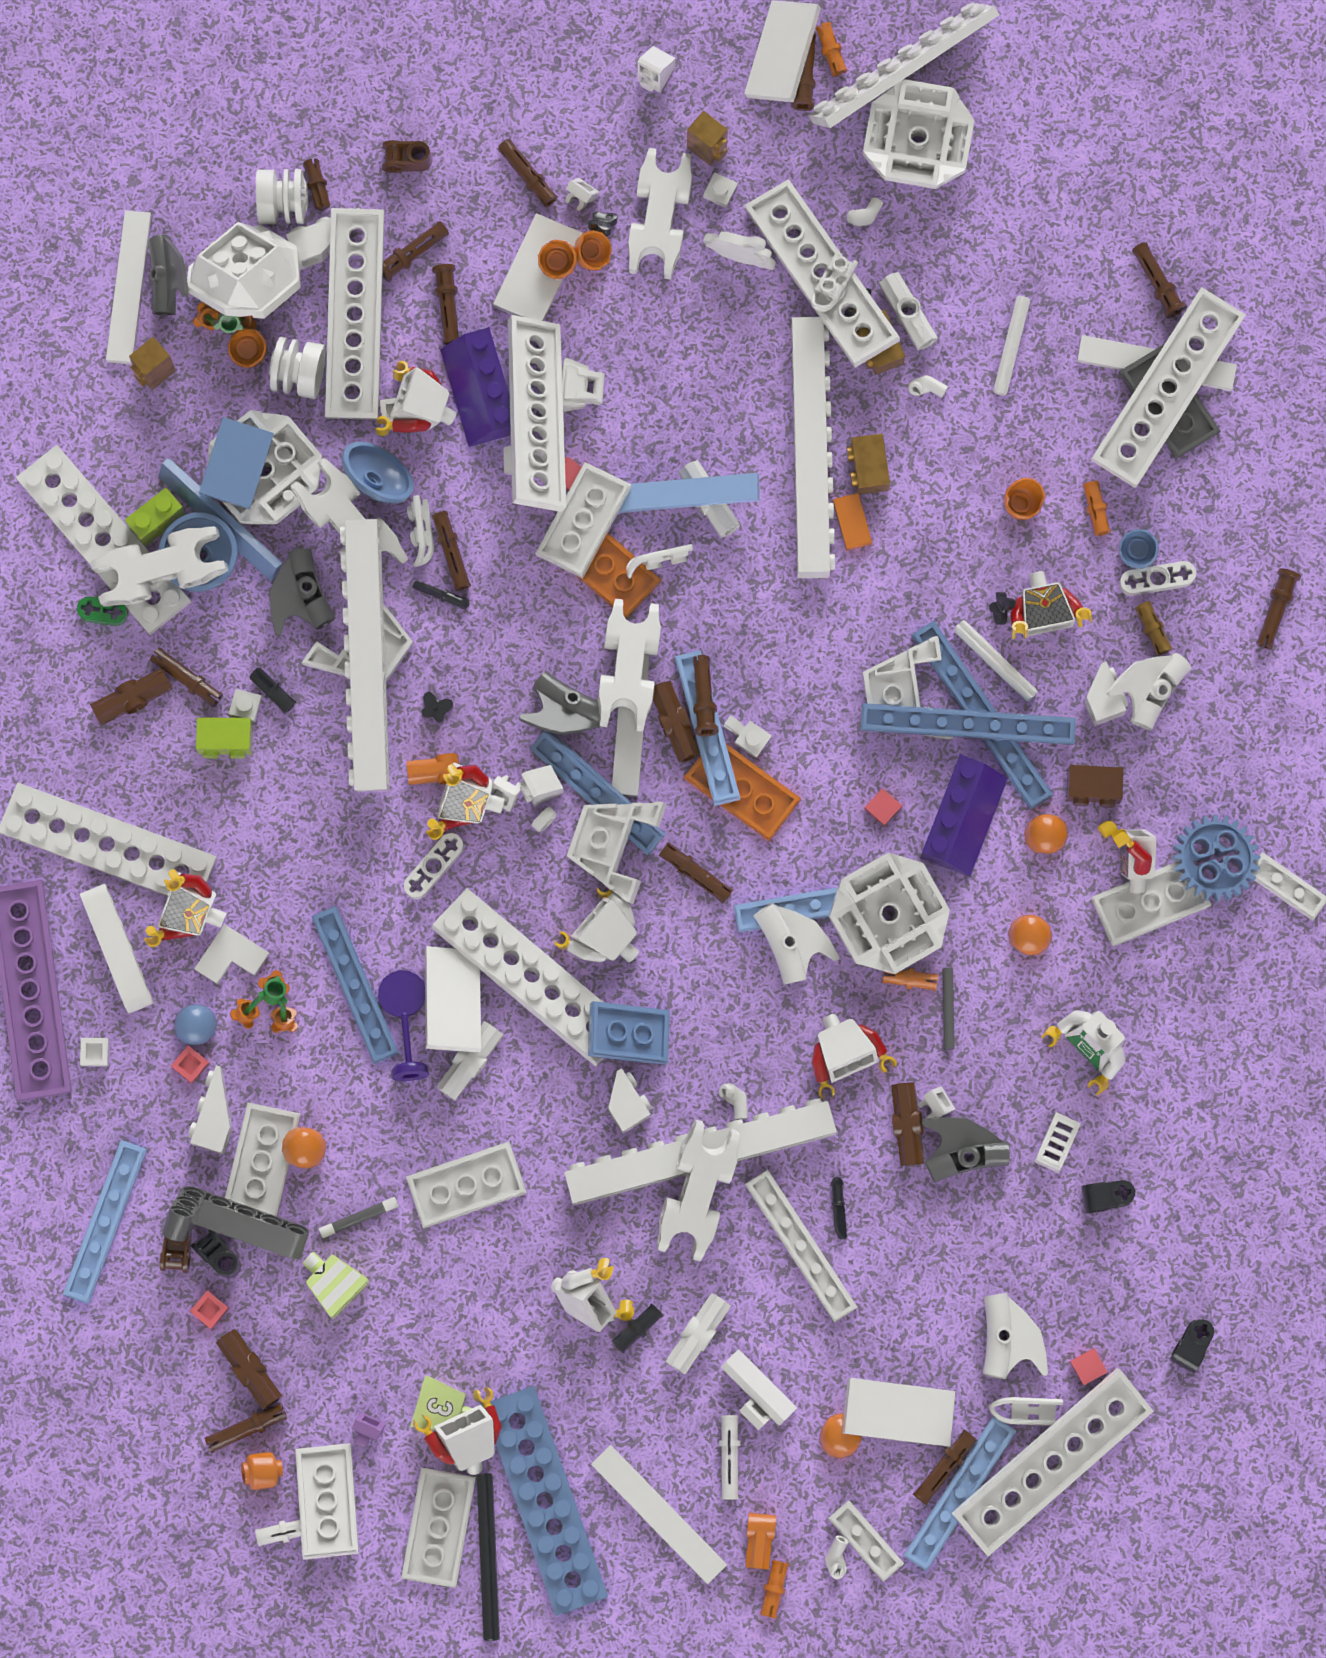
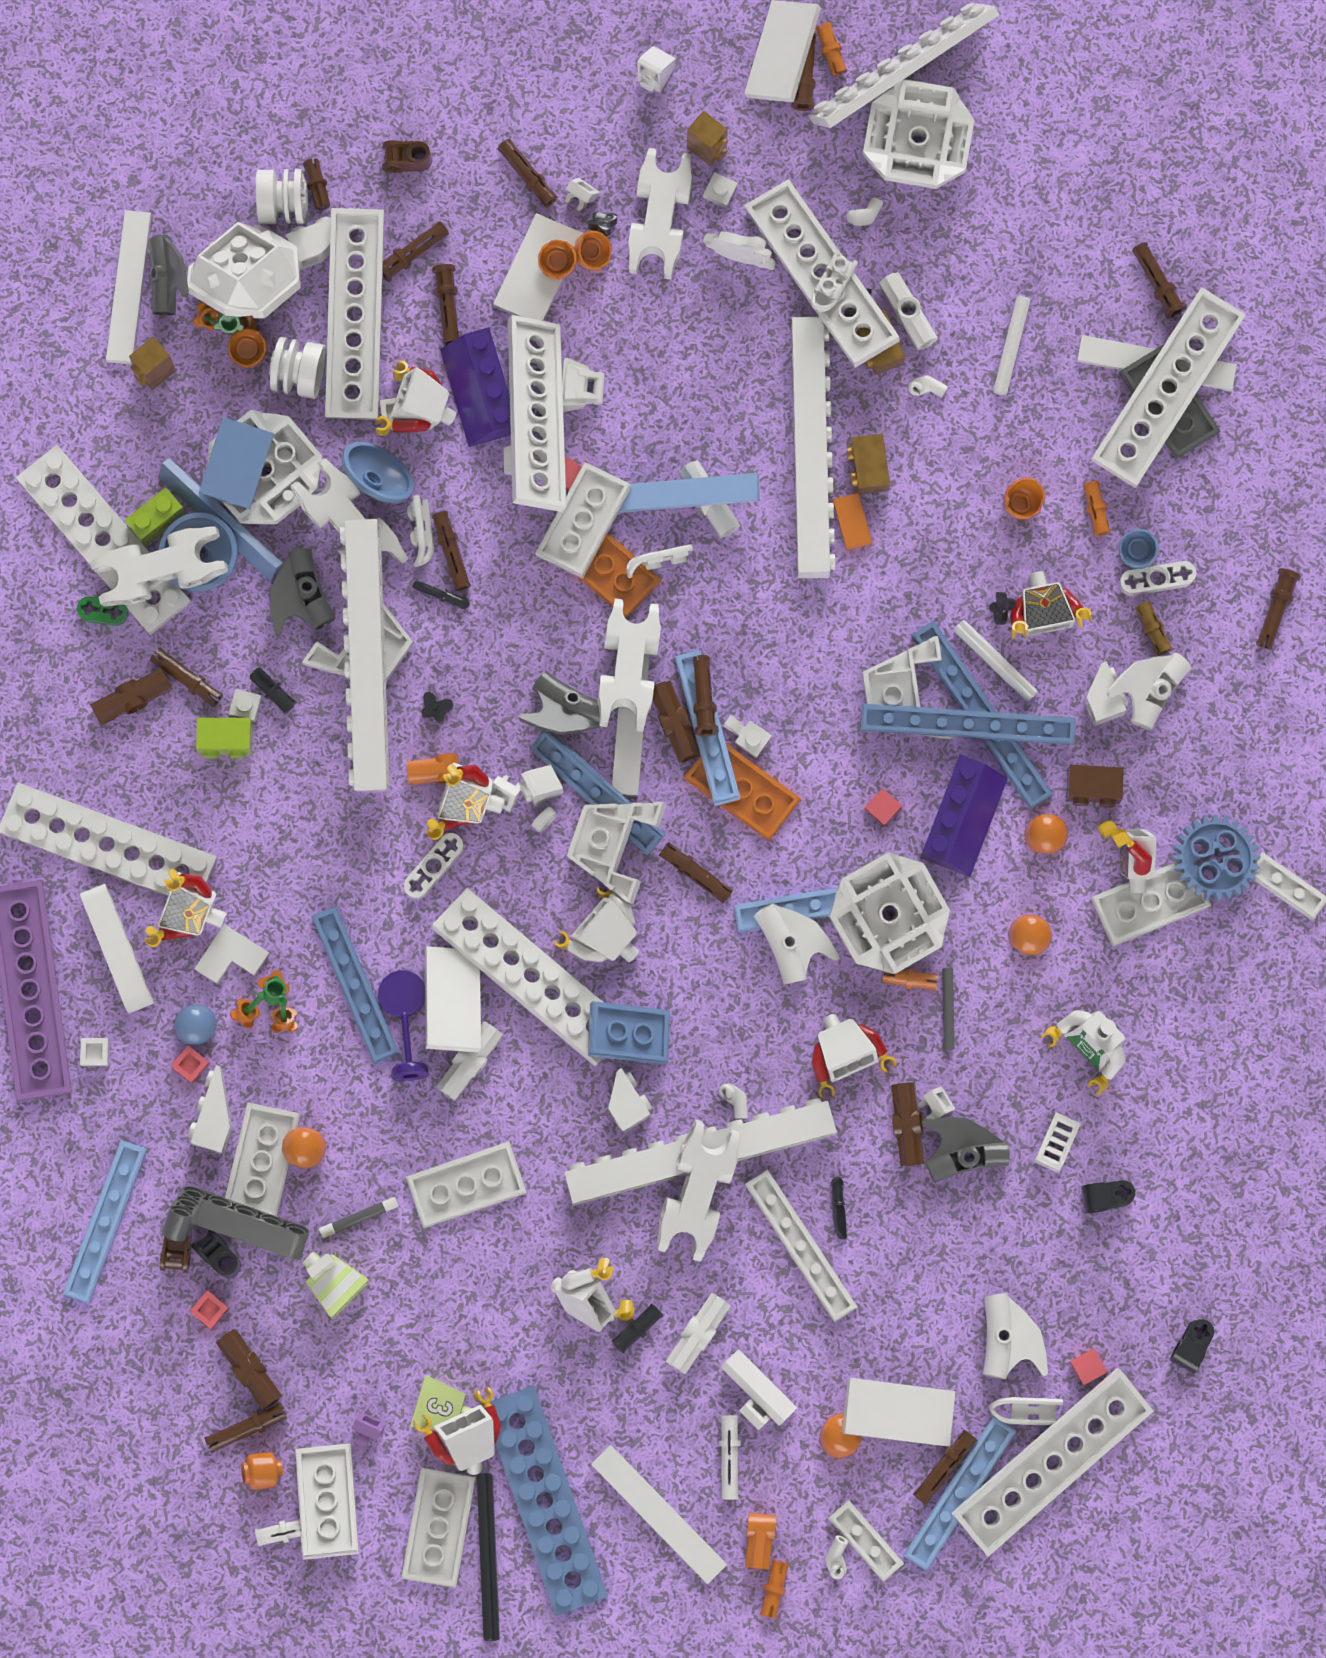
none -> white tile [306,1253,336,1280]

